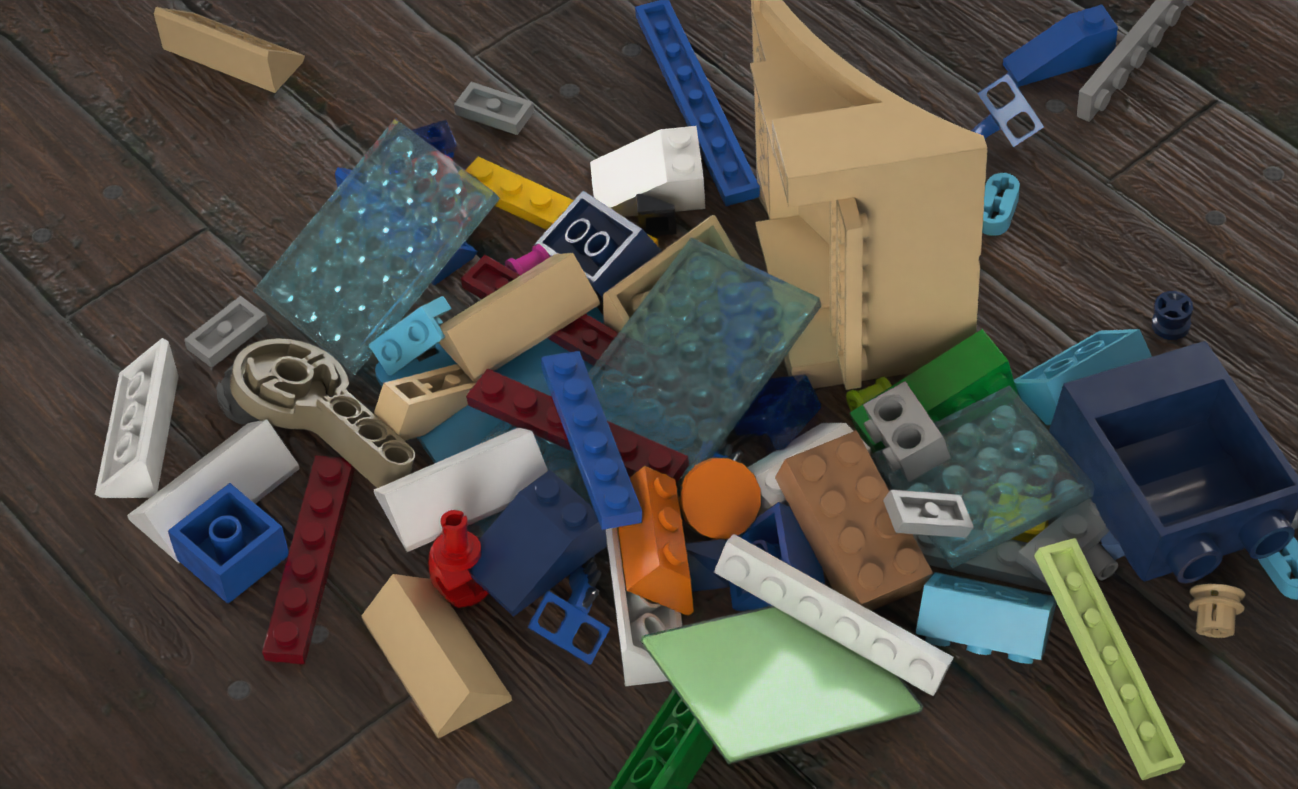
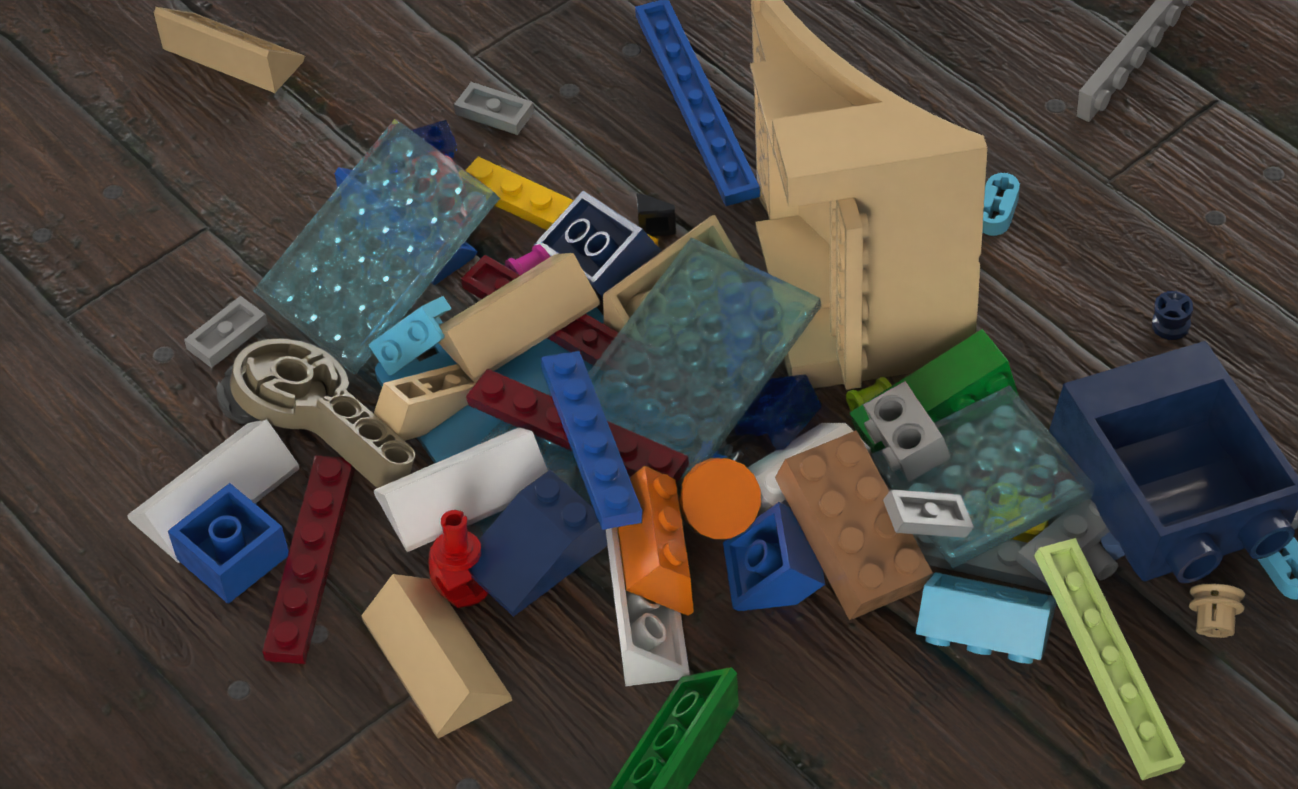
white slope [95,338,179,498] -> none
blue piece [527,530,610,665] -> none
white slope [590,126,705,217] -> none
clear light blue piece [640,606,924,764] -> none
dark blue slope [685,539,729,592] -> none
white plate [714,534,954,696] -> none
piece [971,73,1044,147] -> none
blue slope [1003,5,1118,87] -> none
medium azure slope [1014,329,1152,425] -> none

